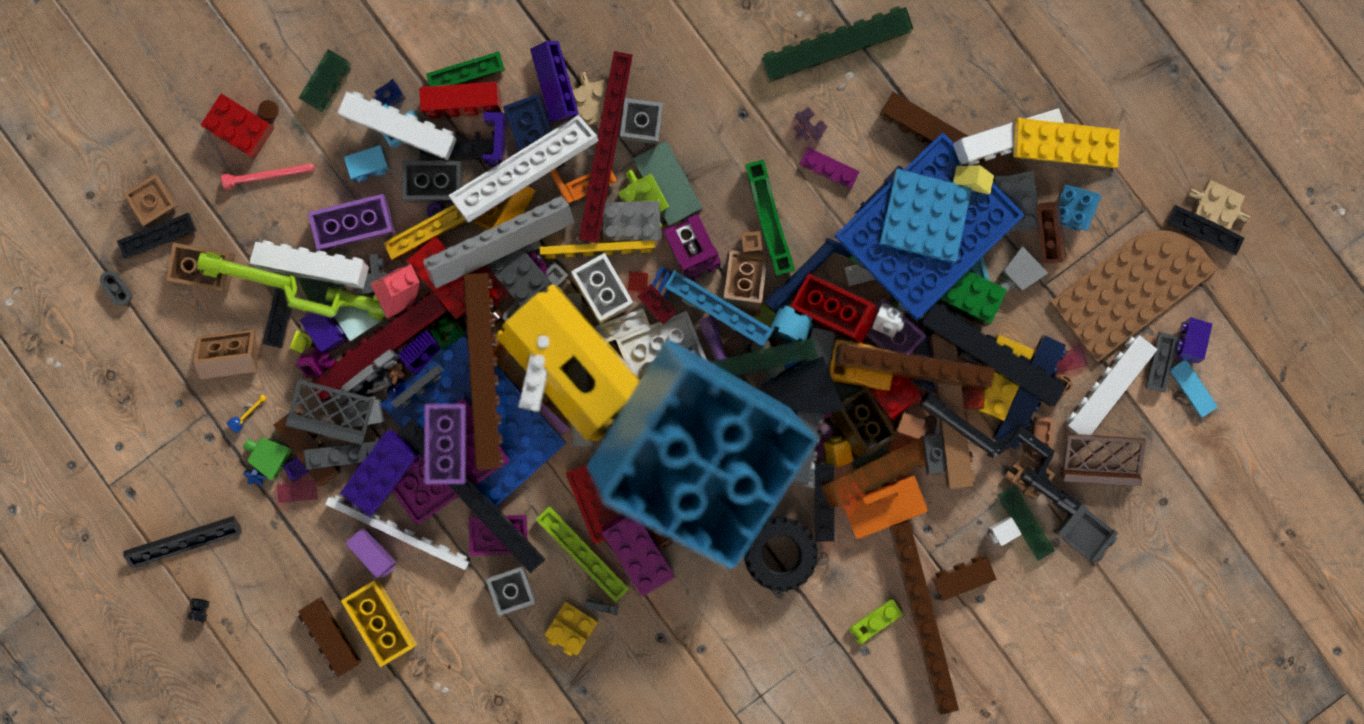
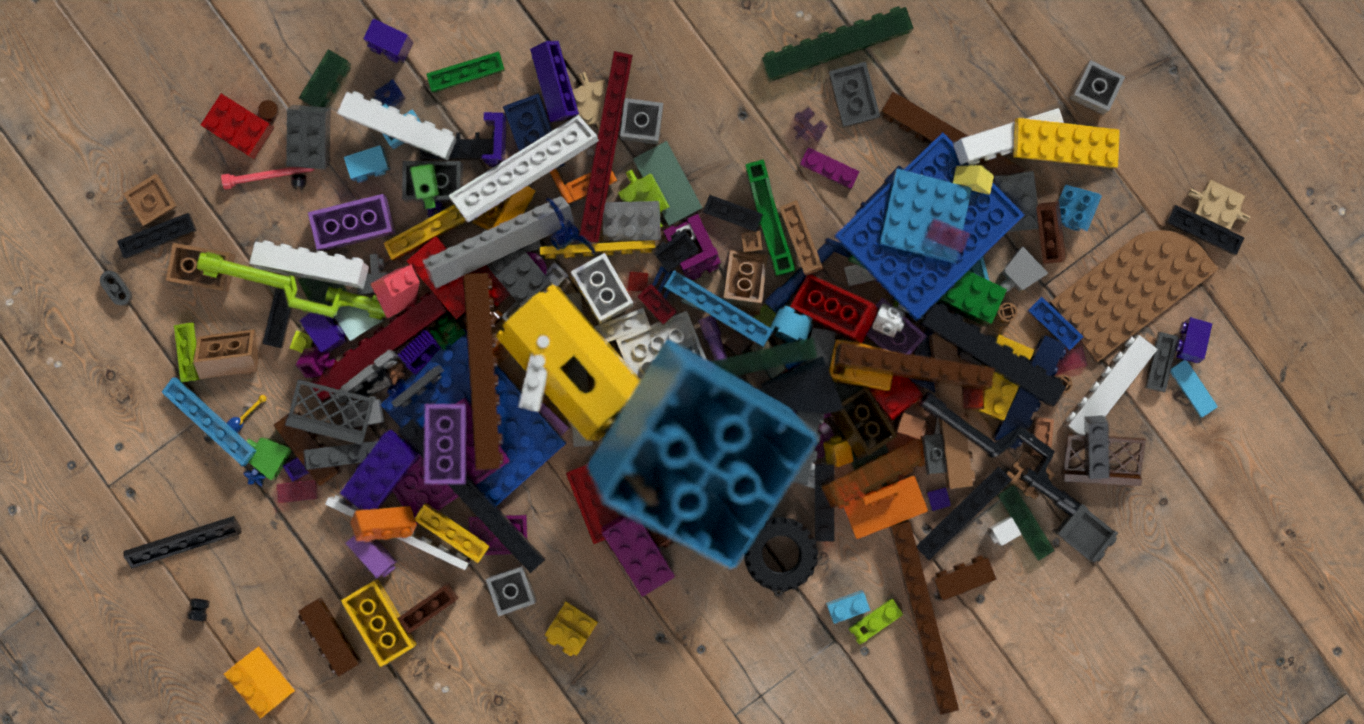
red brick [419,82,502,119] -> none
lime plate [535,506,630,602] -> none
dark grey plate [585,597,619,615] -> none
none -> dark azure plate [162,377,257,466]
none -> lime plate [174,323,201,382]
none -> light orange slope [224,646,295,719]
none -> dark grey brick [286,105,331,169]
none -> black hinge [291,174,307,190]
none -> orange brick [350,506,417,542]
none -> dark purple brick [363,18,414,63]
none -> copper brick [397,583,459,634]
none -> bright green torso [410,164,439,209]
none -> yellow plate [415,503,490,563]
none -> clear blue plant [546,198,595,254]
none -> medium nougat plate [623,472,660,508]
none -> black bracket [654,230,699,273]
none -> black plate [703,195,764,232]
none -> medium nougat plate [779,200,824,276]
none -> medium azure brick [826,590,871,624]
none -> dark grey plate [828,62,880,128]
none -> black plate [916,466,1012,560]
none -> clear pink plate [926,218,970,253]
none -> dark purple tile [927,487,951,511]
none -> medium nougat wheel [996,303,1017,323]
none -> blue plate [1028,297,1084,351]
none -> light grey brick [1069,60,1125,115]
none -> black brick [1084,415,1109,479]

